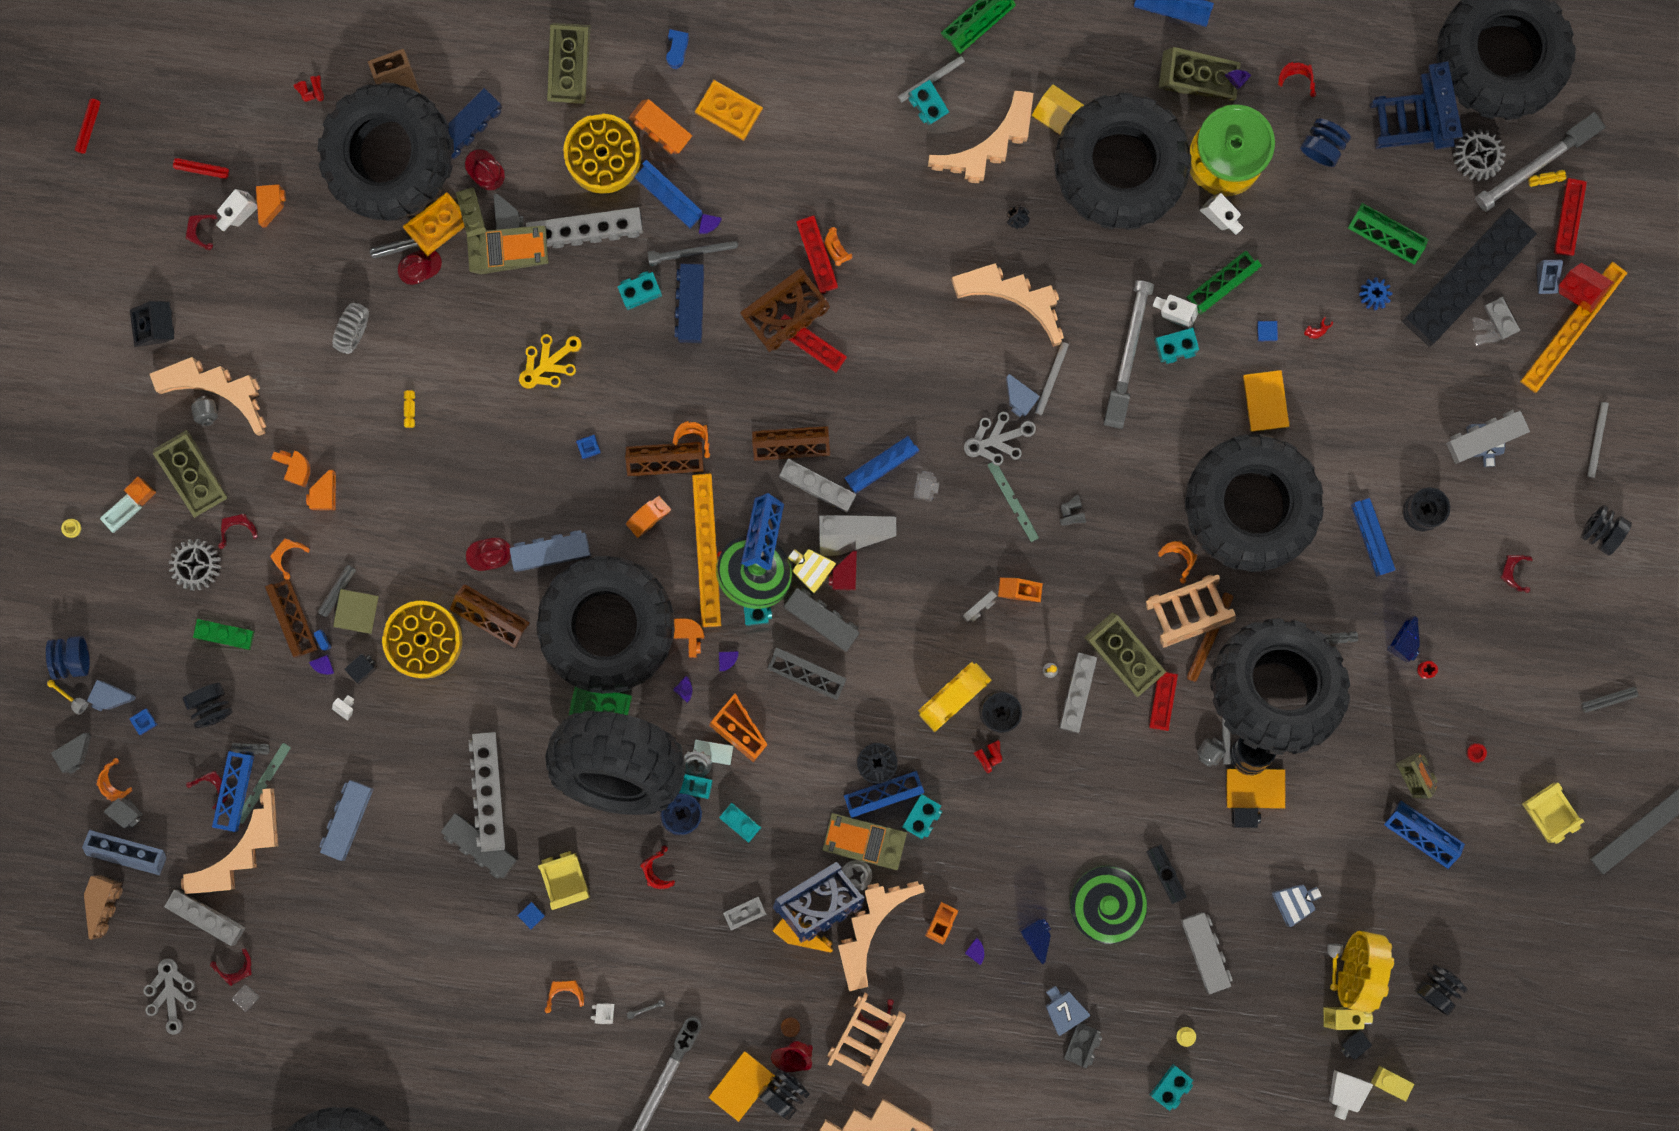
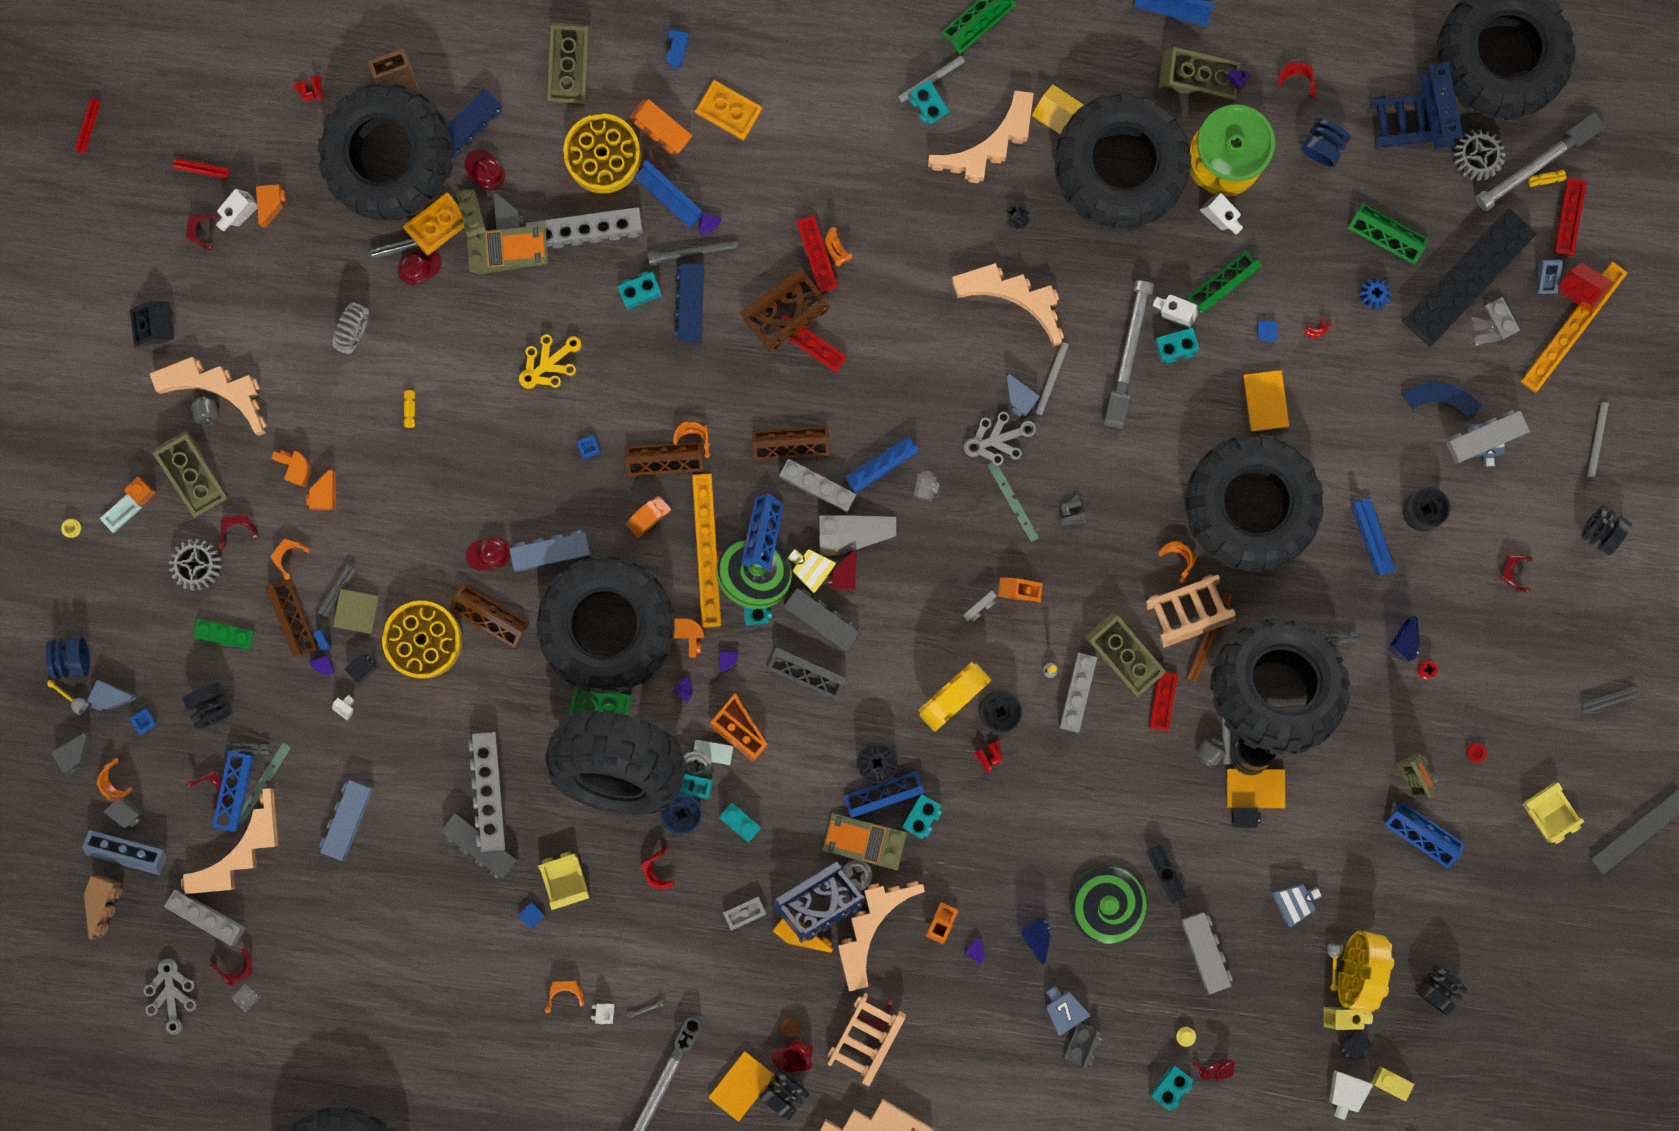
none -> dark red helmet [1193,1059,1235,1081]
none -> dark blue tile [1401,383,1482,419]

